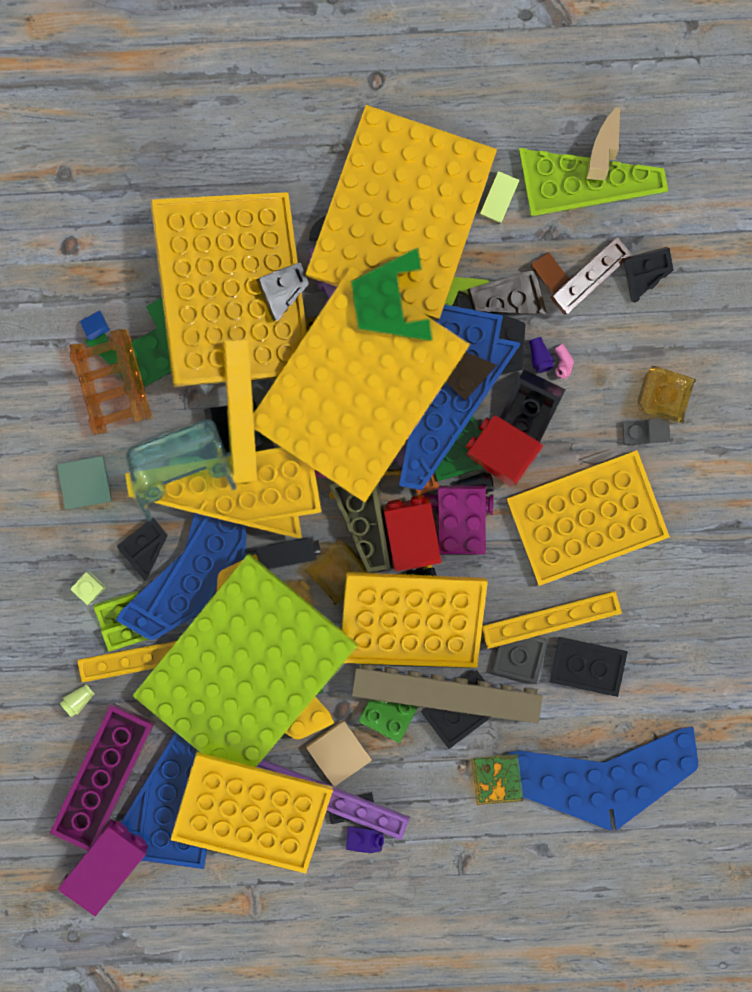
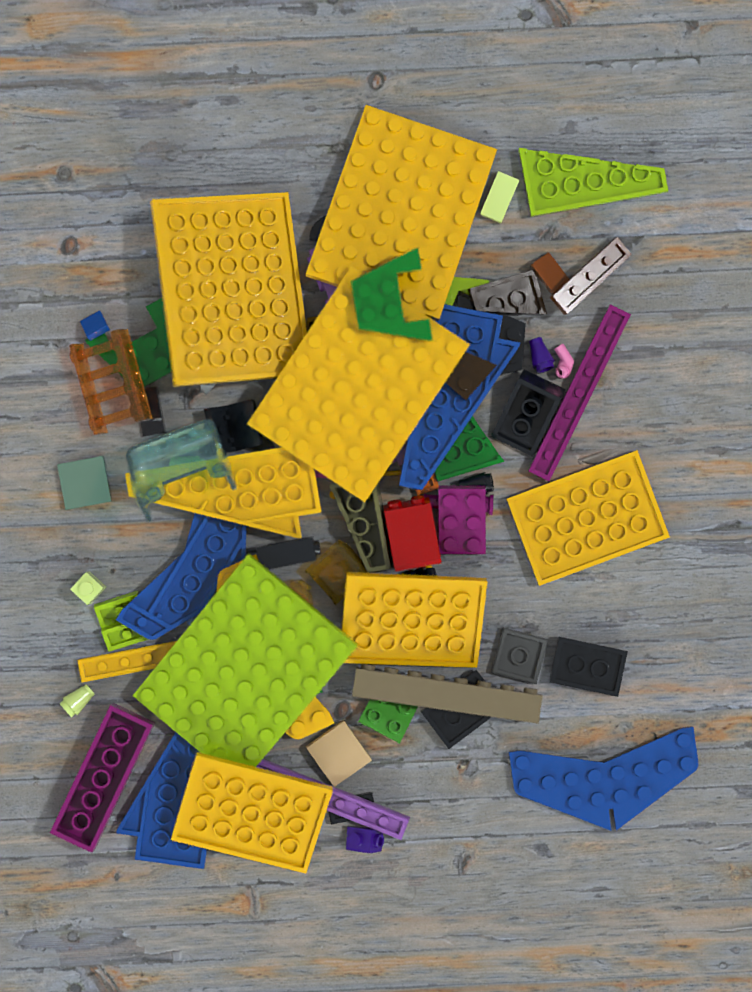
magenta panel [58,819,148,917] -> none
black wing [117,517,168,581] -> none
yellow tile [223,339,257,483] -> none
wing [256,262,309,322] -> none
red slope [465,415,544,487] -> none
tile [471,754,524,805] -> none
yellow tile [482,591,622,649] -> none
tan slope [587,107,620,180] -> none
dark grey slope [622,419,670,445] -> none
black wing [623,247,674,303] -> none
clear yellow slope [638,366,696,424] -> none
none -> black slope [135,386,166,437]
none -> magenta plate [528,304,631,482]

